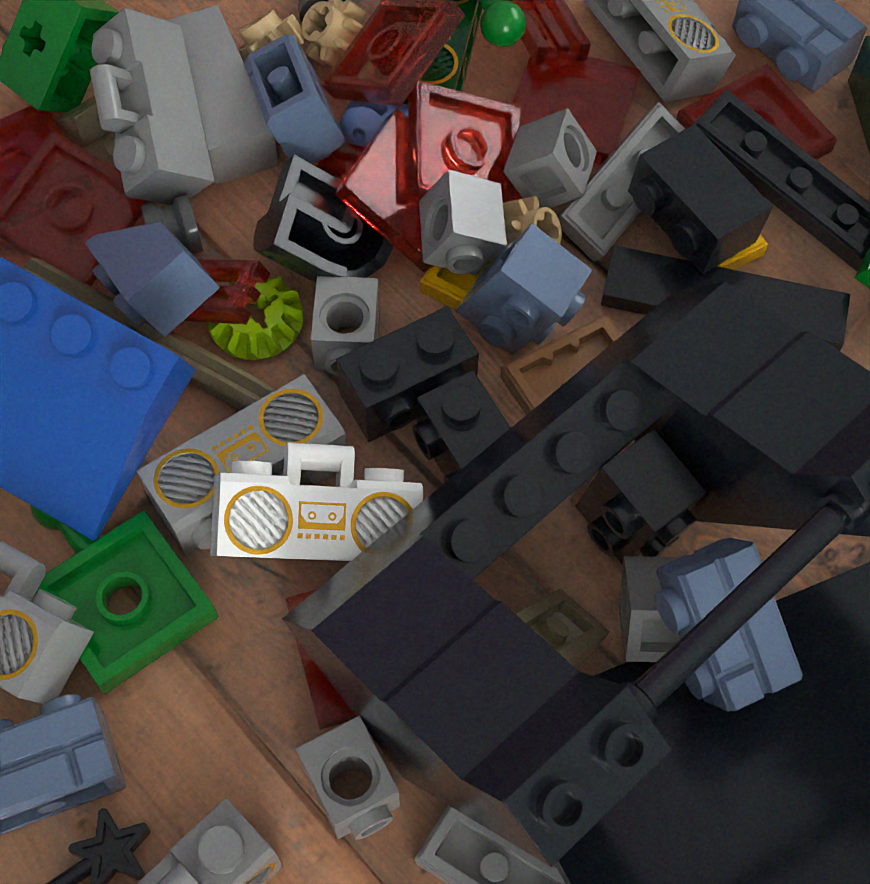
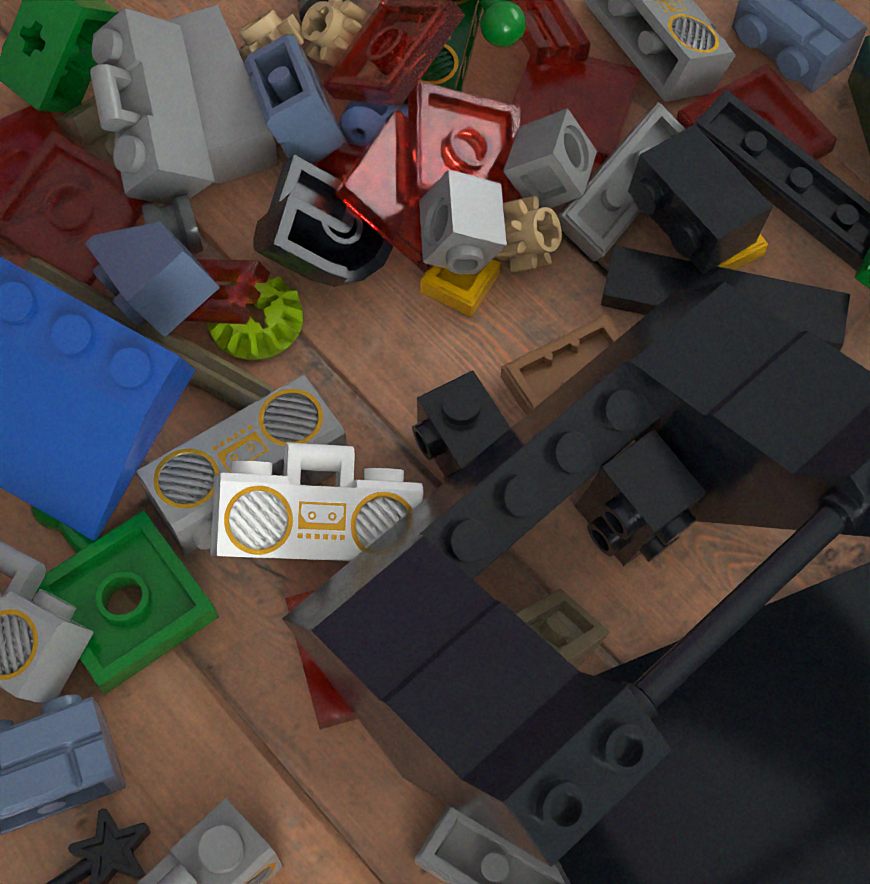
light grey brick [296,715,400,840] -> none
light grey brick [311,276,380,376] -> none
black brick [336,306,479,442] -> none
sand blue brick [455,223,592,355] -> none
light grey brick [619,556,681,662] -> none
sand blue brick [655,538,803,712] -> none

